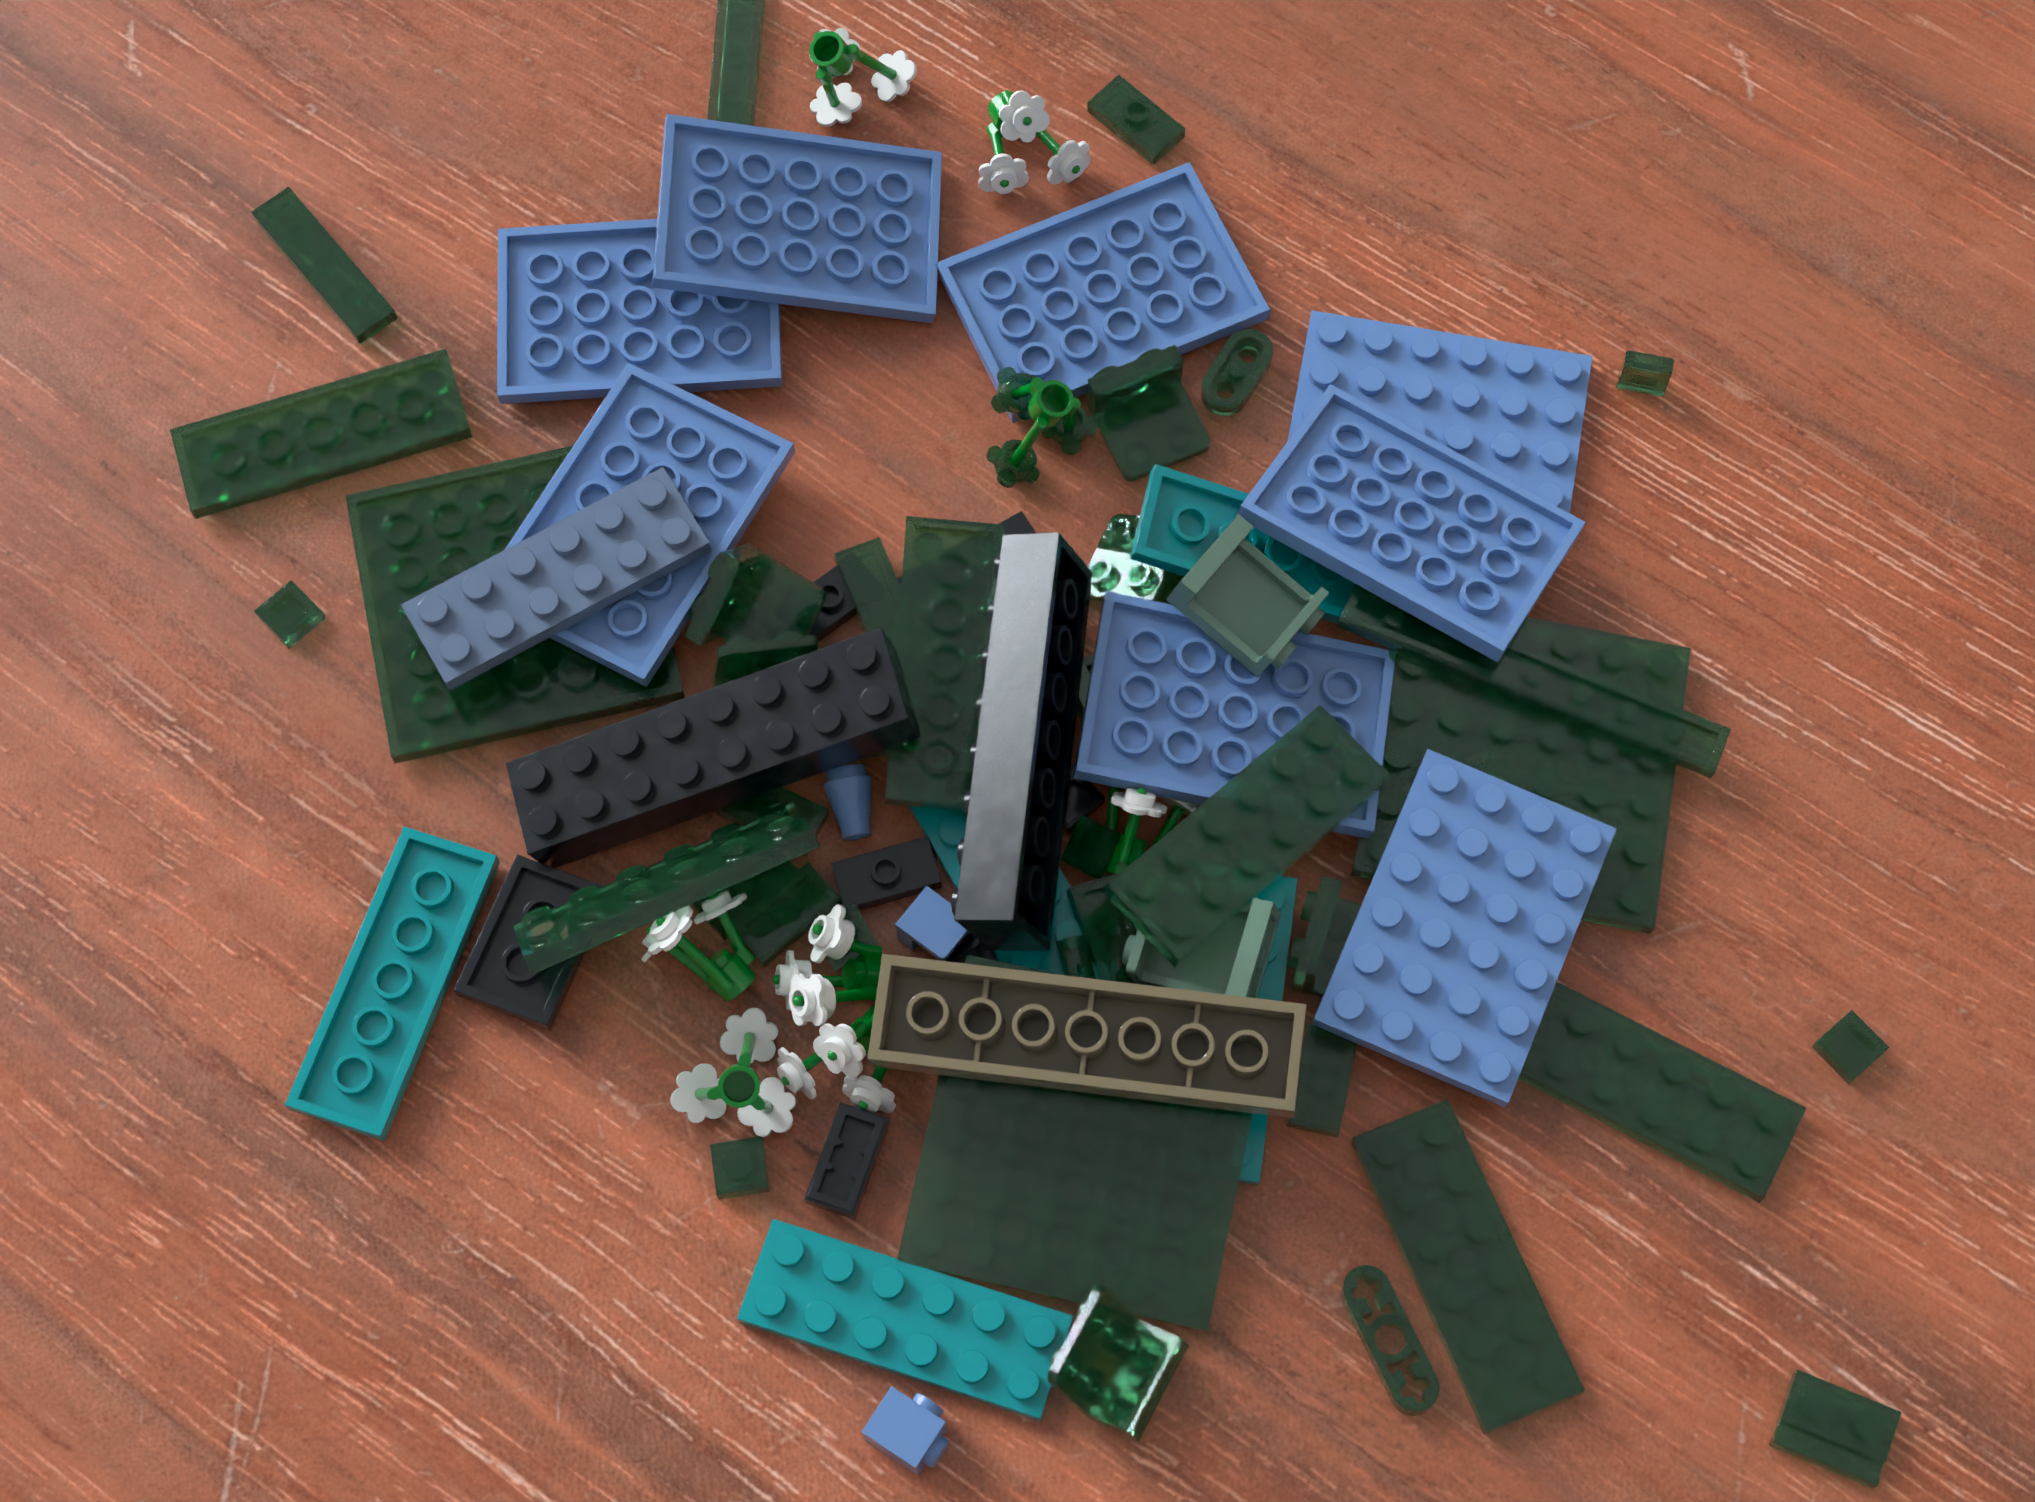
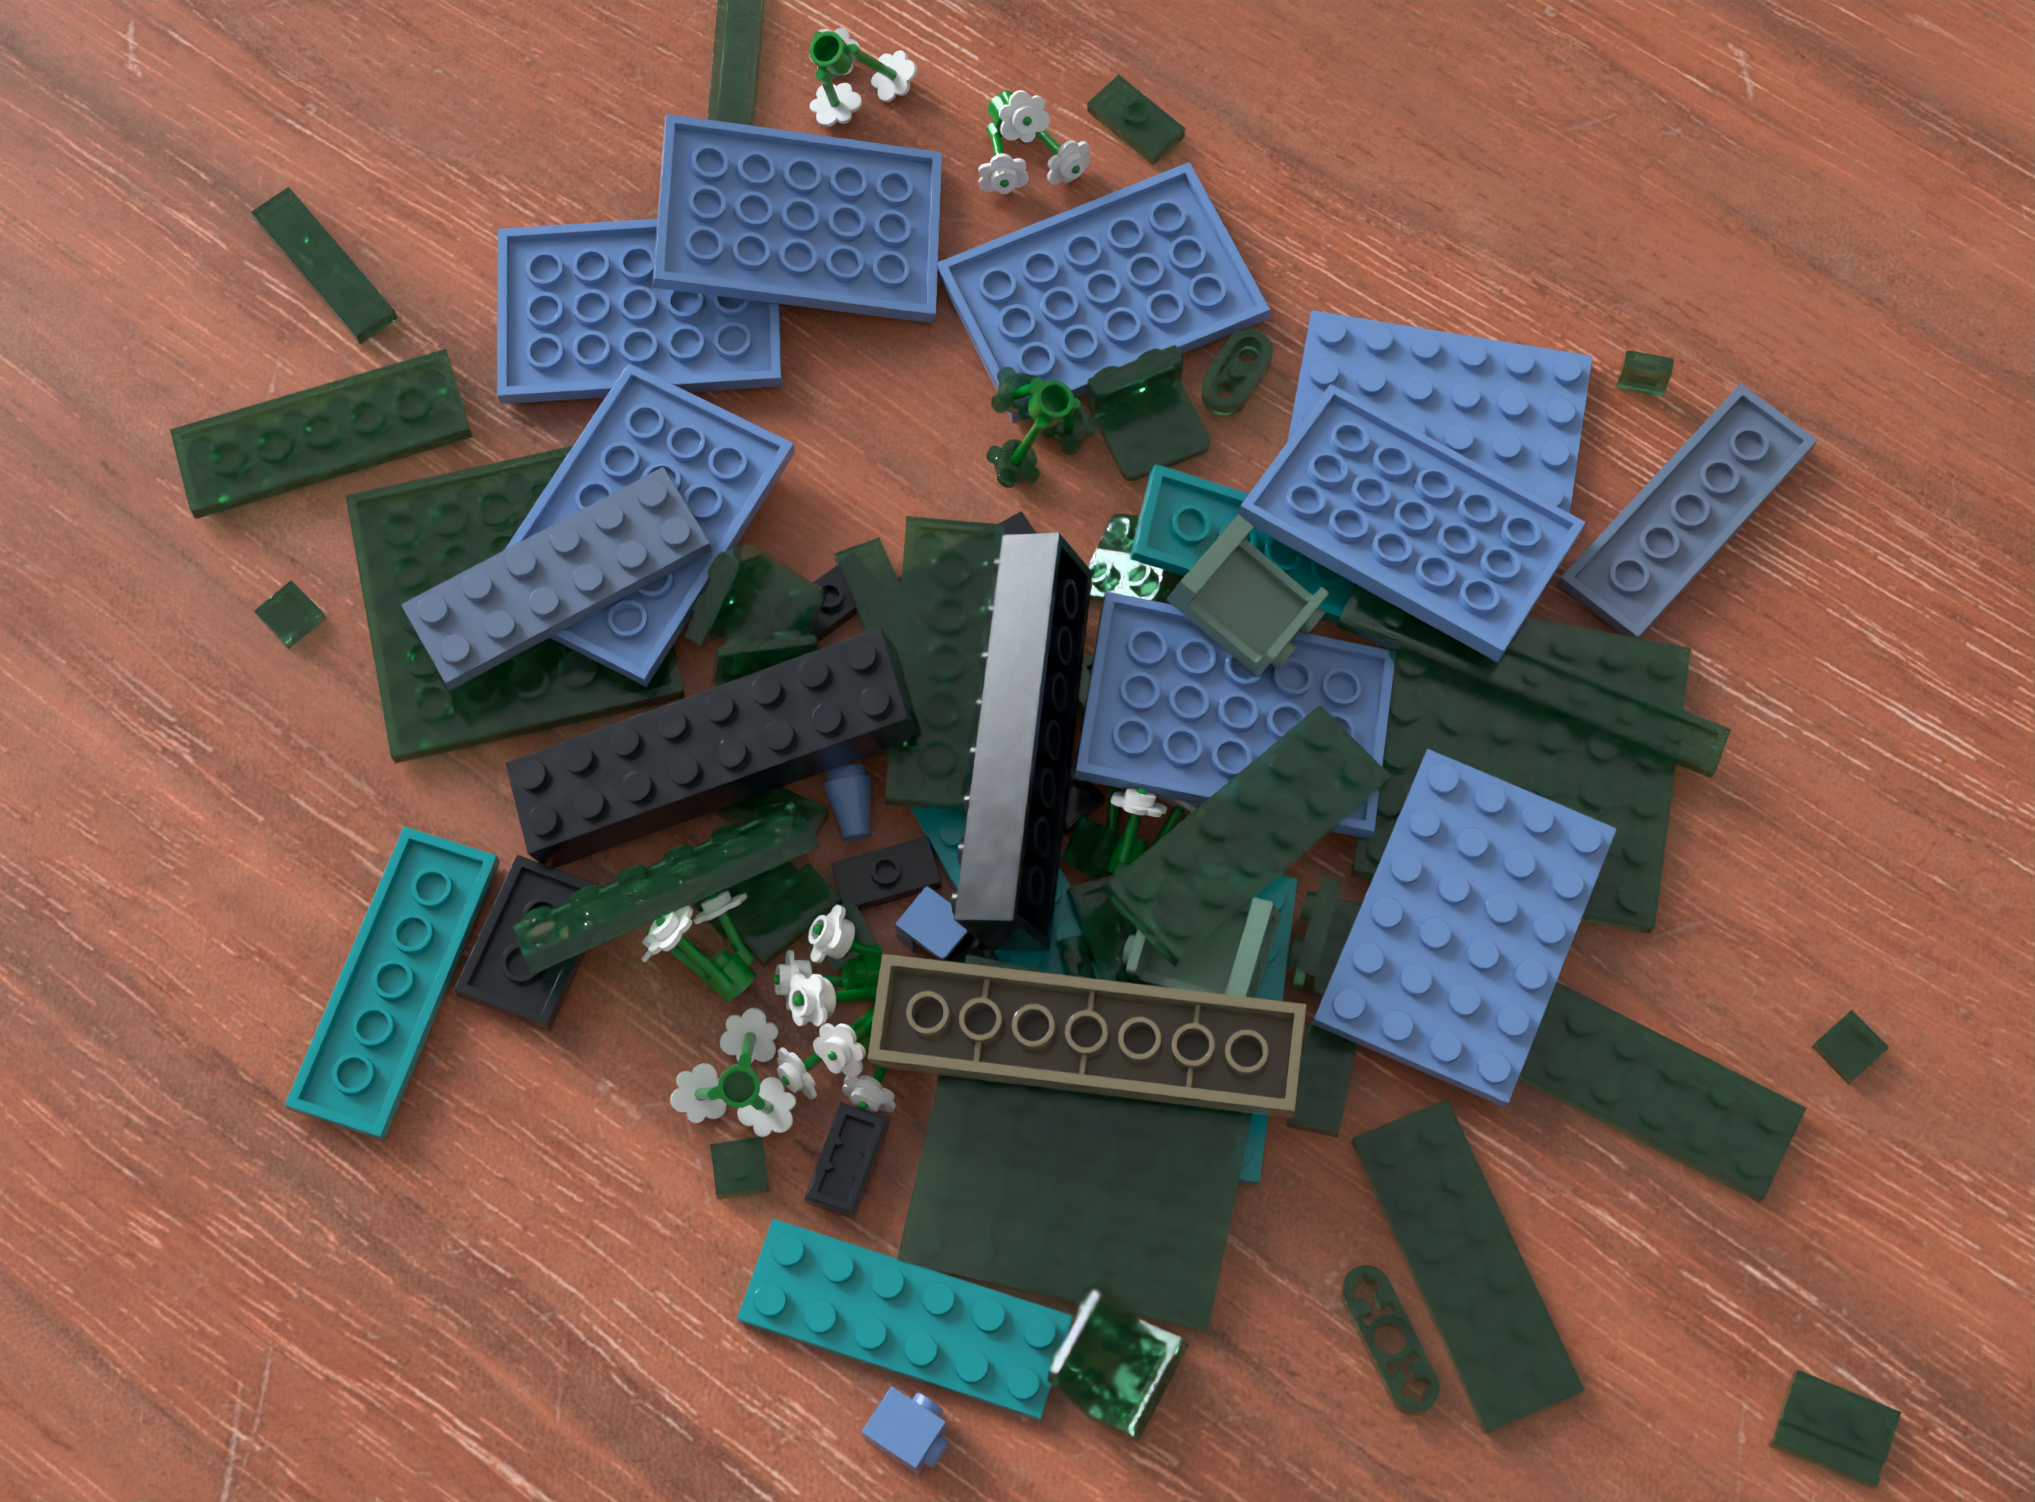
none -> sand blue plate [1558,383,1817,645]

